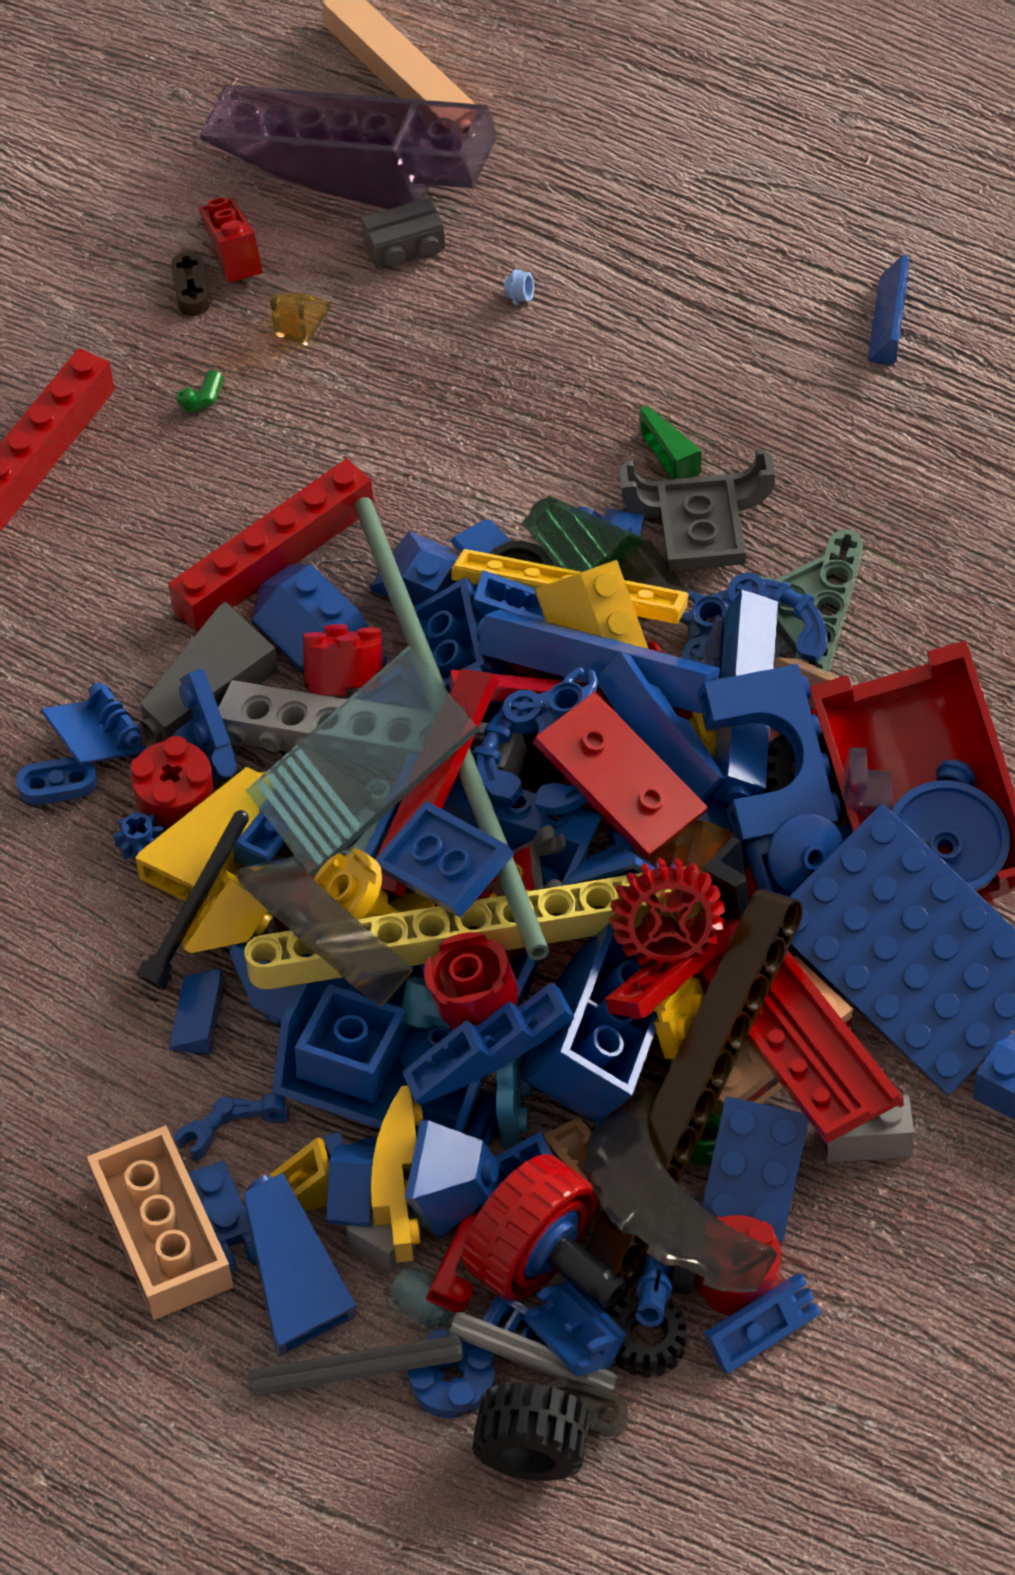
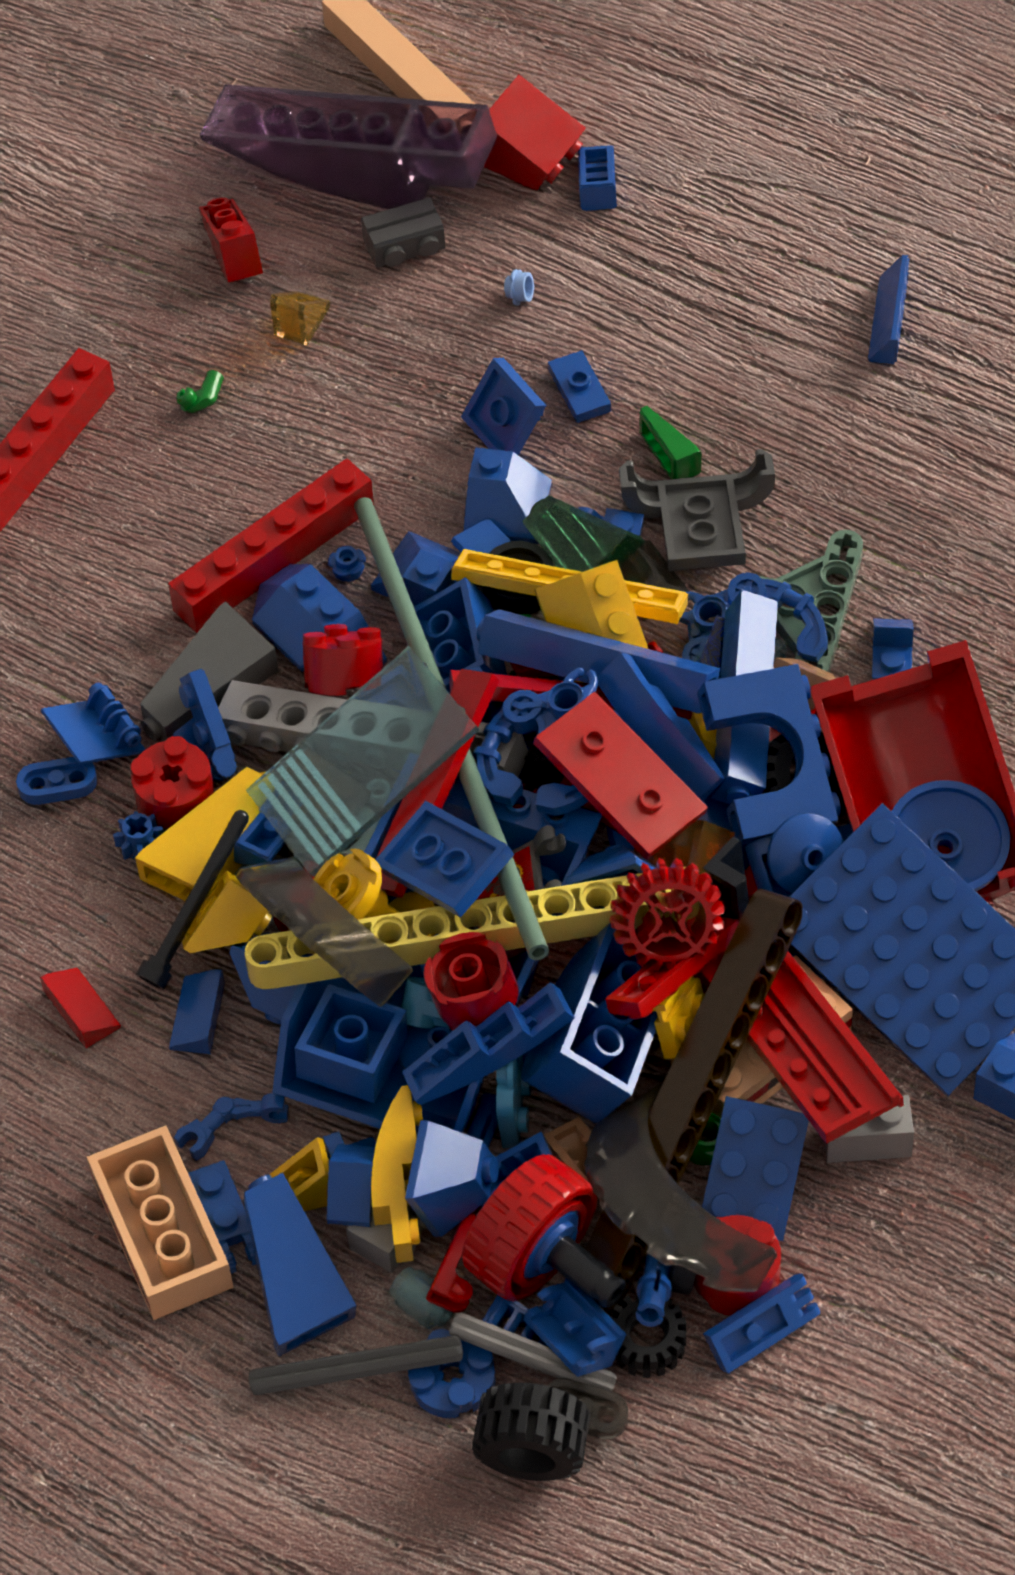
dark brown beam [171,252,210,316] -> none
blue slope [472,570,545,621] -> none
slope [843,747,894,819] -> none
blue plate [936,760,976,787] -> none
none -> red slope [40,967,121,1049]
none -> blue plate [328,546,366,582]
none -> red slope [458,74,586,191]
none -> blue tile [461,358,546,455]
none -> blue slope [463,447,552,544]
none -> blue plate [548,350,611,423]
none -> blue slope [578,145,617,211]
none -> blue slope [872,618,914,680]

